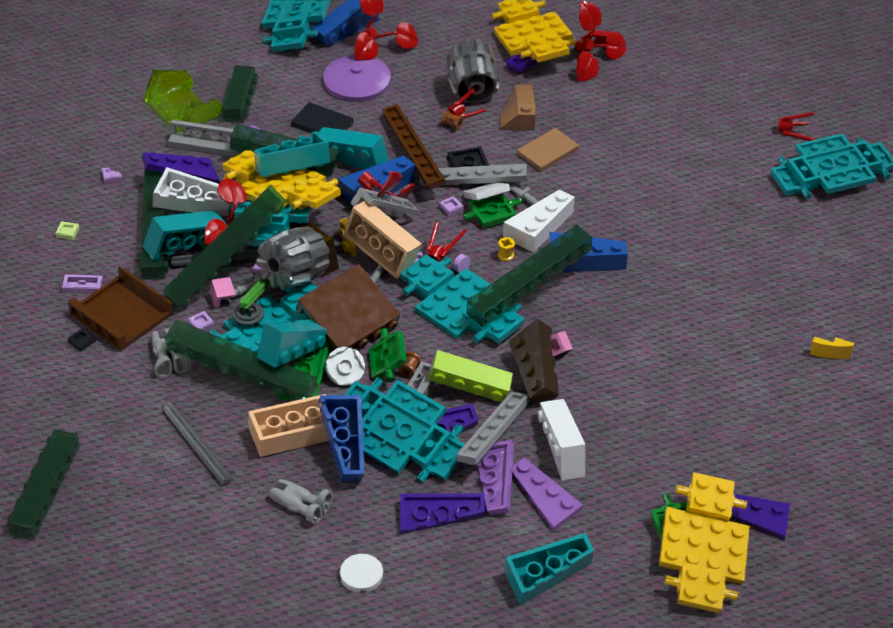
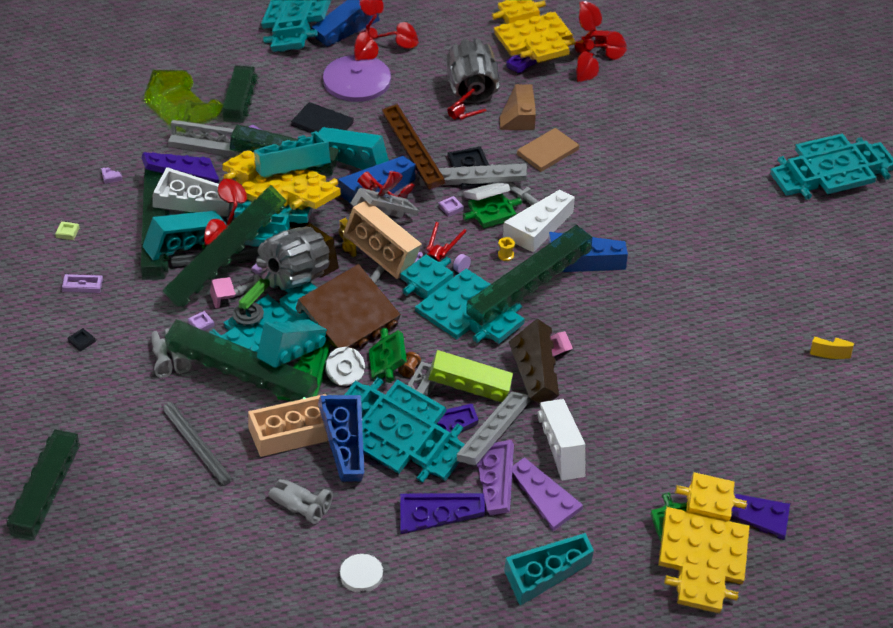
reddish brown panel [68,266,173,351] -> none
dark orange bush [441,110,464,131] -> none
red plant [778,112,816,141] -> none

